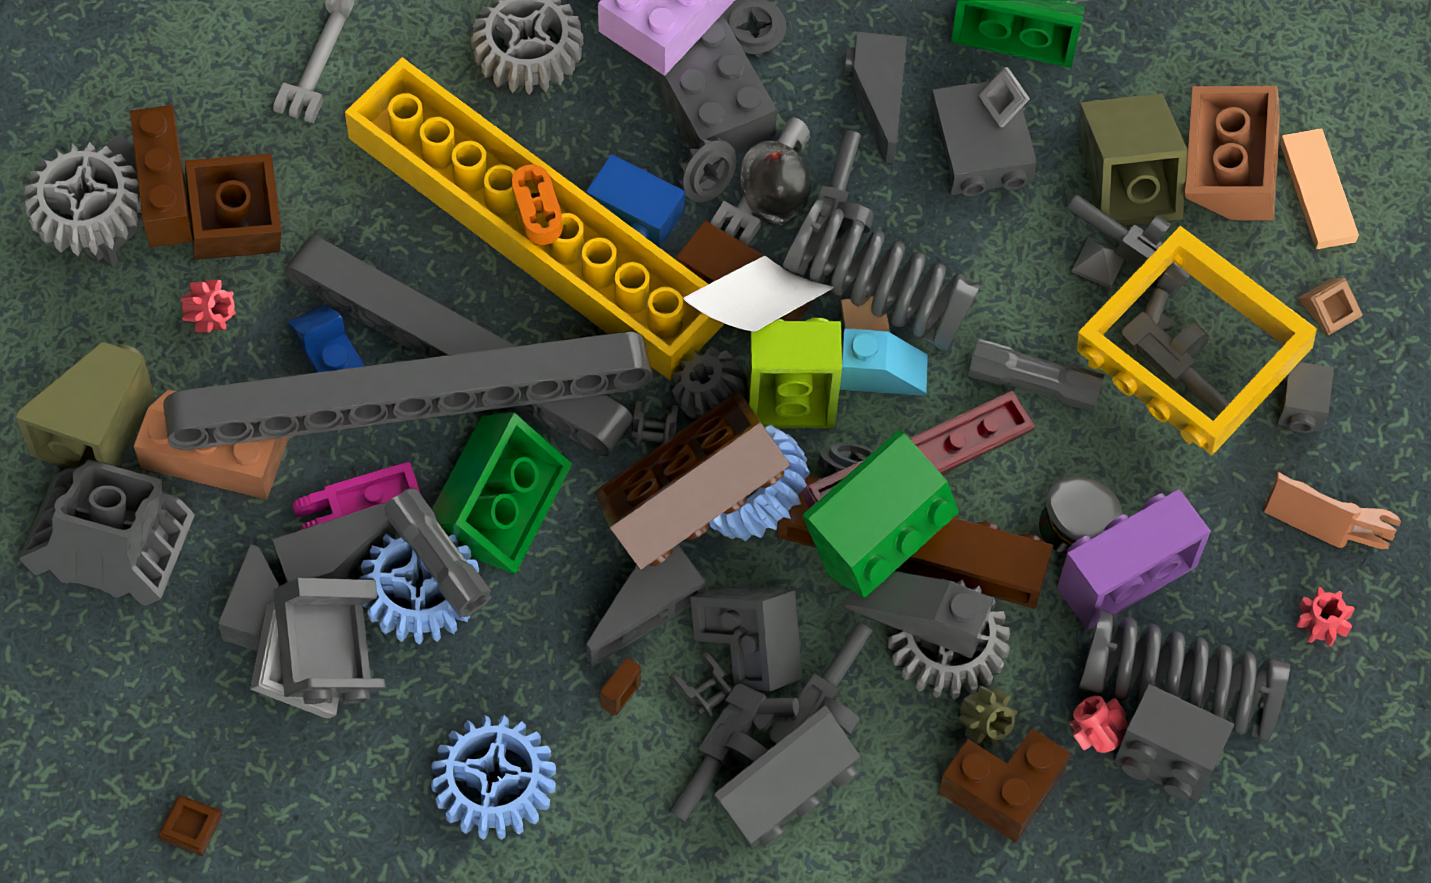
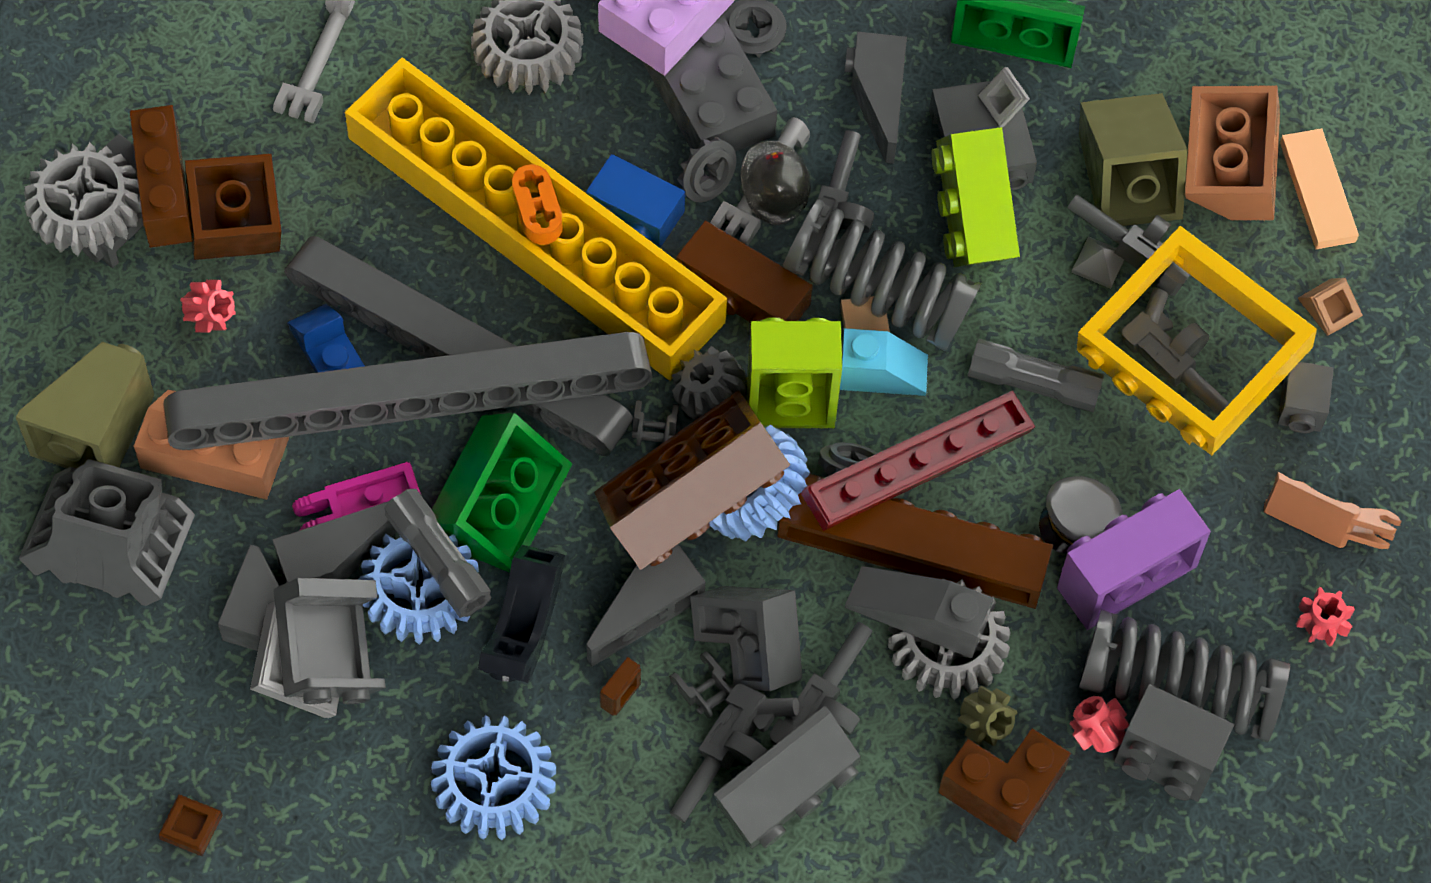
white sticker [684,256,834,331] -> none
green slope [802,430,959,598] -> none
none -> black arch [478,545,565,683]
none -> lime brick [932,127,1020,267]

